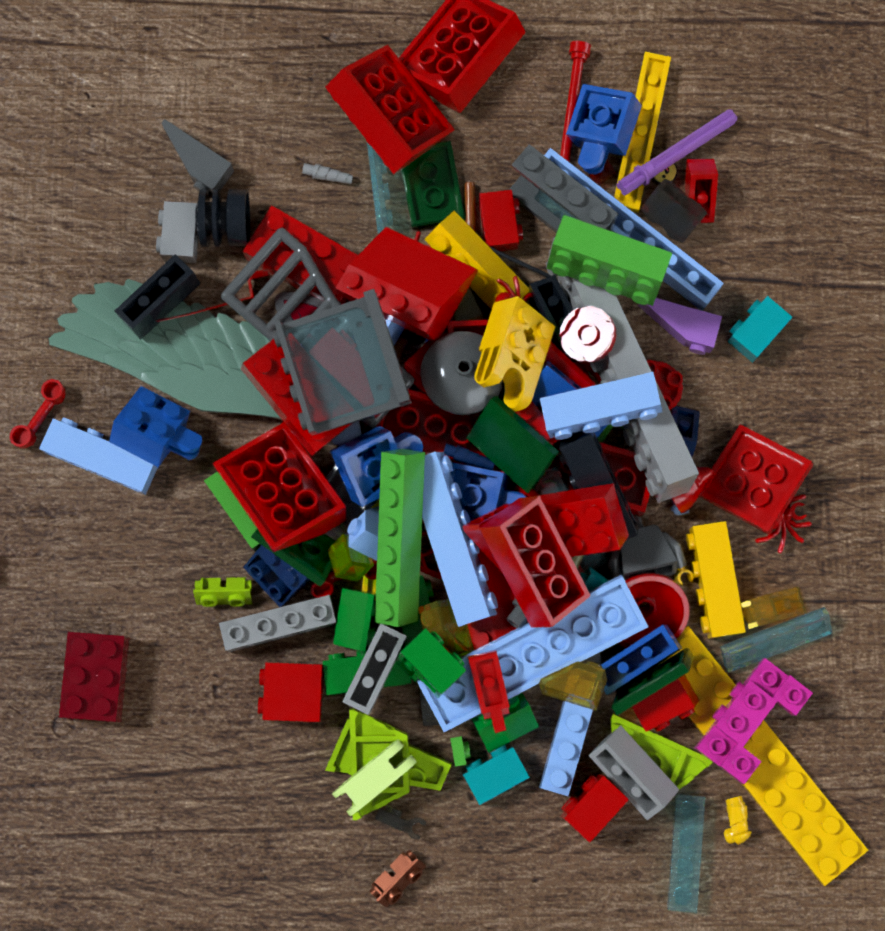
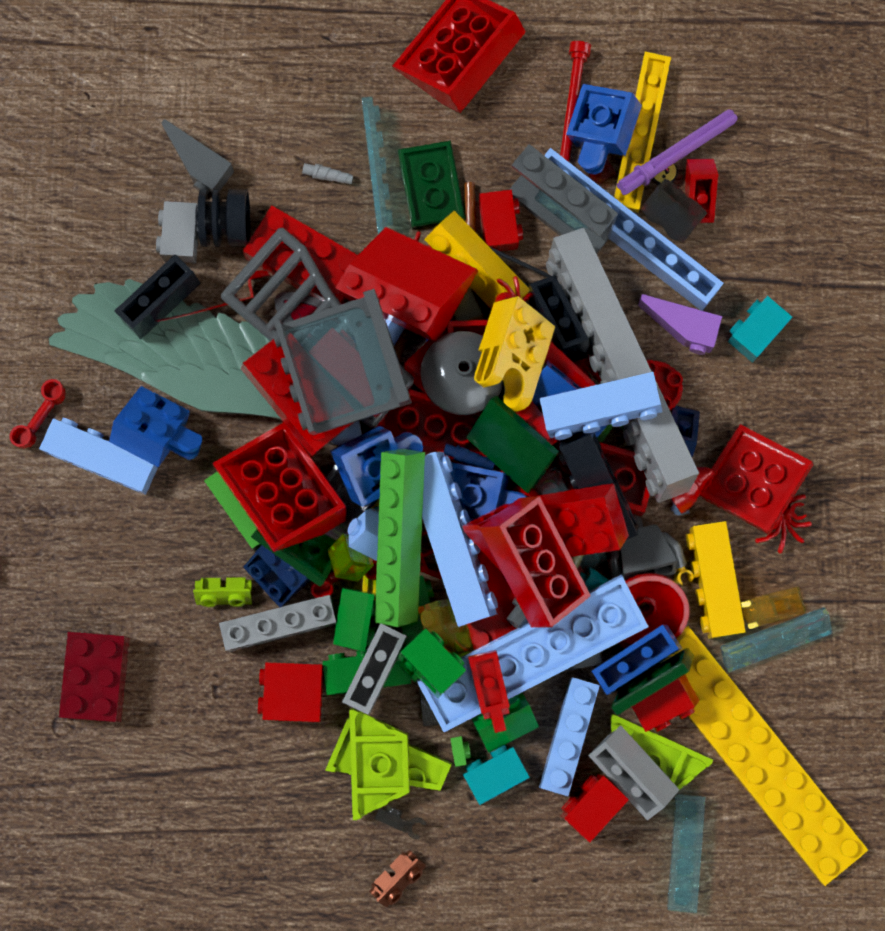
red slope [325,45,455,174] -> none
yellowish green piece [332,739,417,816] -> none
clear yellow slope [539,661,607,711] -> none
bright green brick [546,215,672,306] -> none
tile [560,306,616,363] -> none
dark pink bracket [695,658,813,784] -> none
yellow arm [724,796,752,845] -> none

